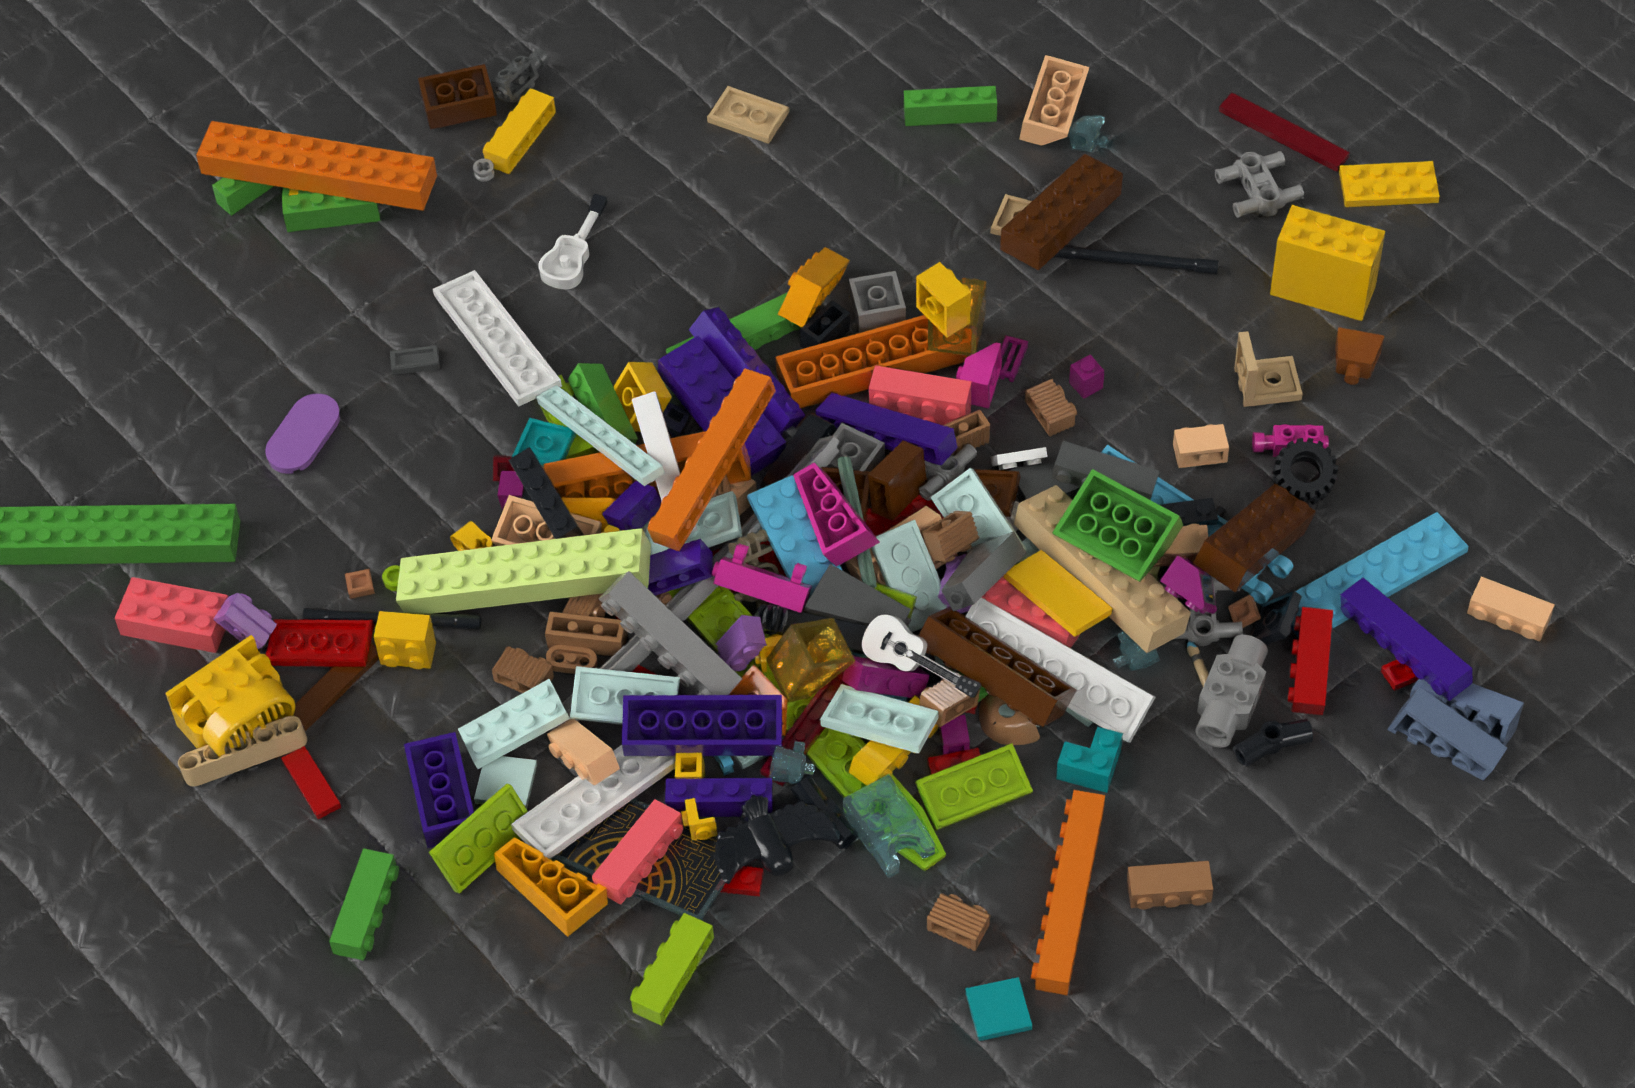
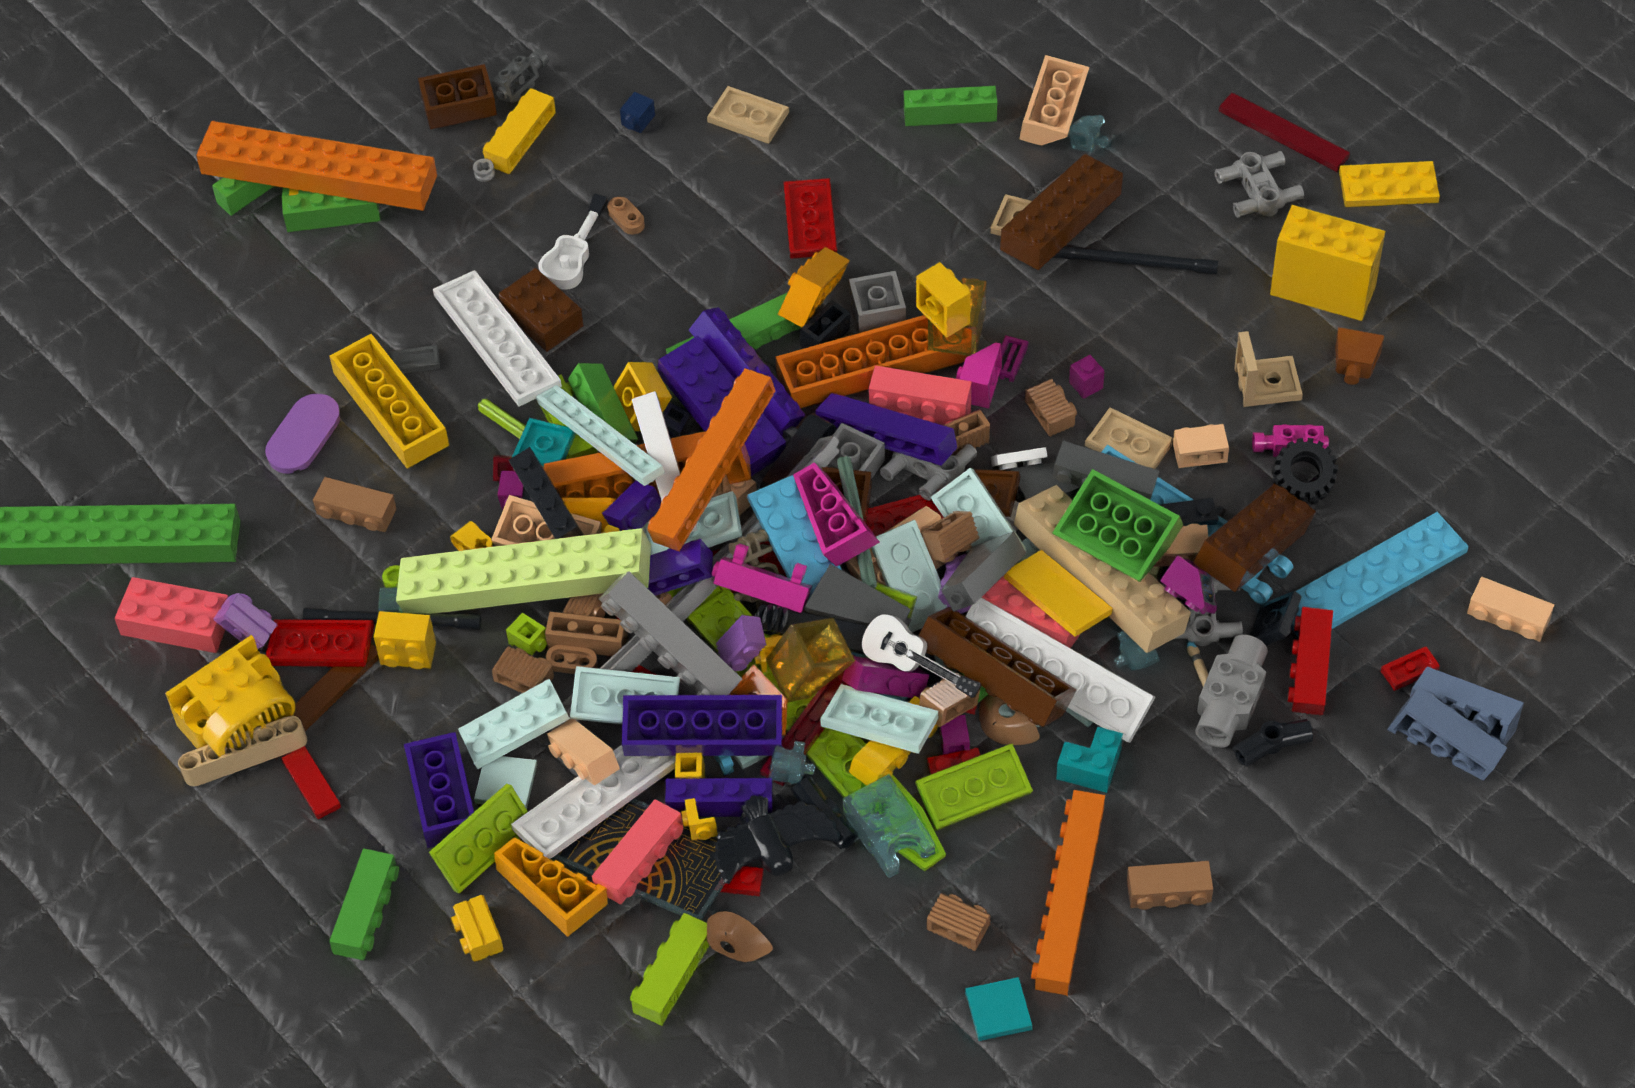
nougat tile [345,569,375,599] -> none
reddish brown brick [868,441,927,521] -> none
nougat tile [1228,594,1261,628] -> none
dark purple brick [1340,577,1473,701] -> none
none -> medium nougat brick [313,477,397,532]
none -> yellow brick [330,334,449,469]
none -> clear light blue tile [378,588,404,613]
none -> yellow brick [451,895,504,962]
none -> lime axle [478,398,526,439]
none -> reddish brown brick [499,268,584,352]
none -> lime brick [506,613,547,656]
none -> medium nougat plate [607,197,645,235]
none -> dark blue brick [620,92,655,133]
none -> medium nougat piece [707,911,773,962]
none -> red tile [784,178,837,259]
none -> tan tile [1085,408,1173,469]

